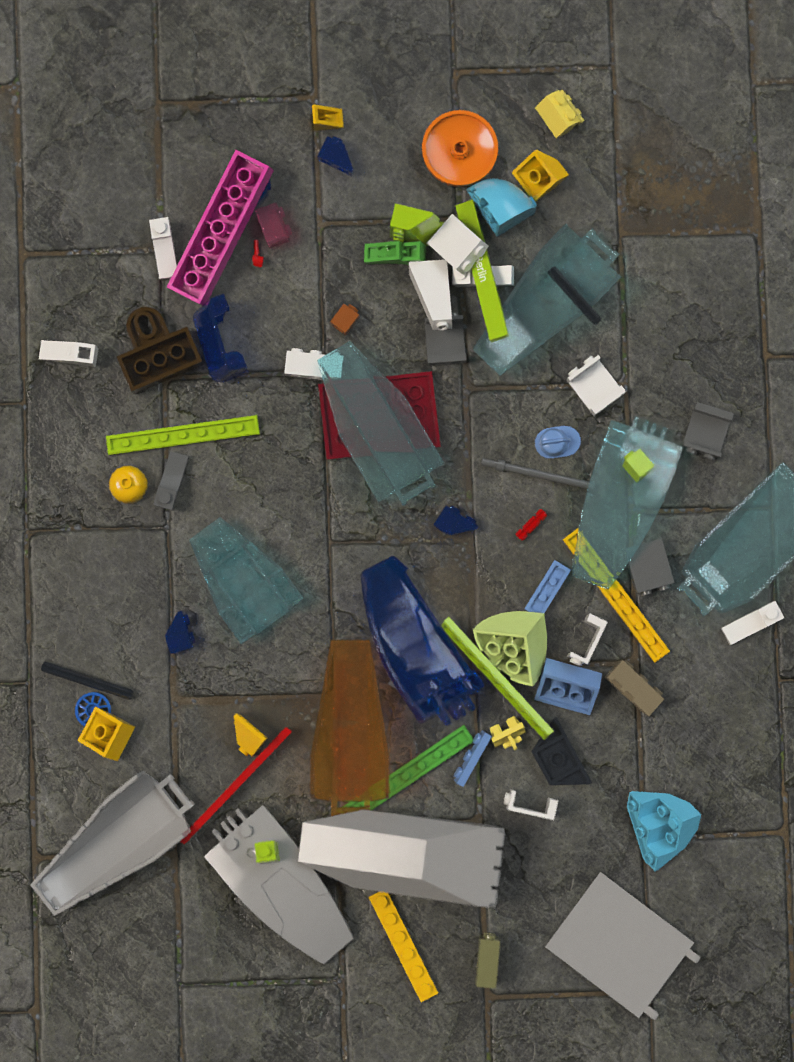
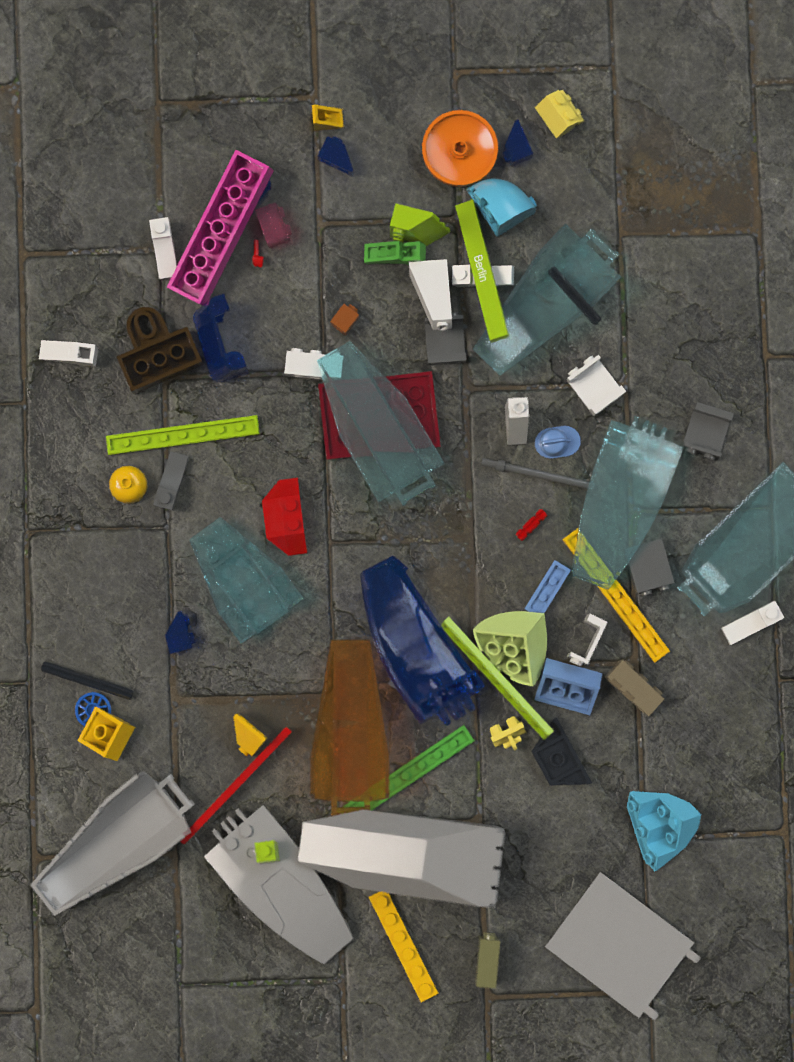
white panel [427,214,489,275] -> none
clear blue slope [433,505,478,536] -> none
medium blue plate [454,730,492,787] -> none
white panel [504,789,558,820] -> none
yellow slope [512,150,569,202] -> none
lime brick [622,448,655,483] -> none
none -> red wedge [262,478,307,556]
none -> clear blue slope [502,119,533,167]
none -> white slope [505,397,529,445]

